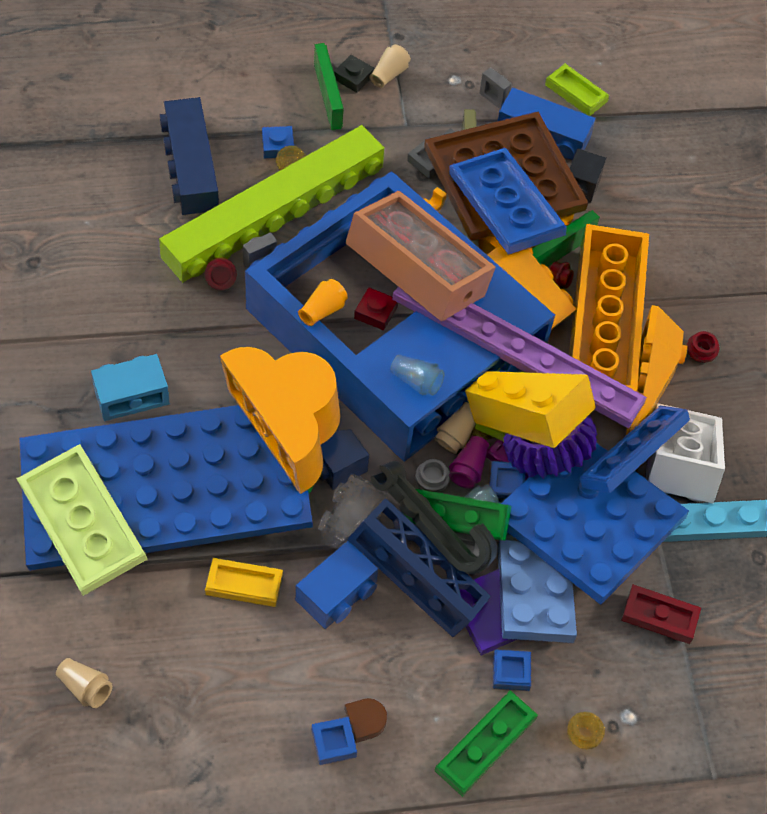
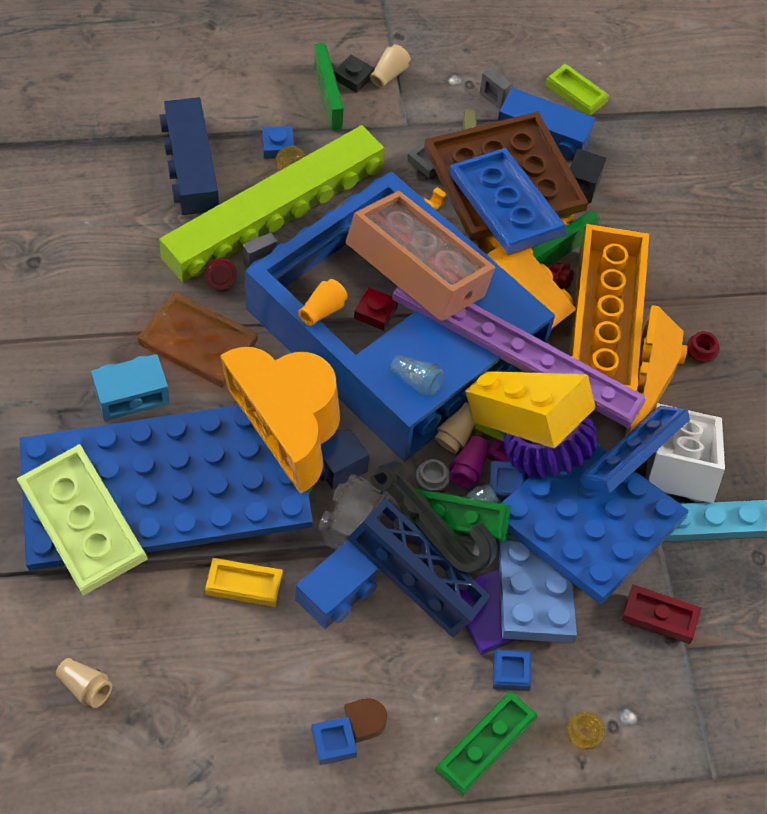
none -> clear orange plate [138,291,258,388]

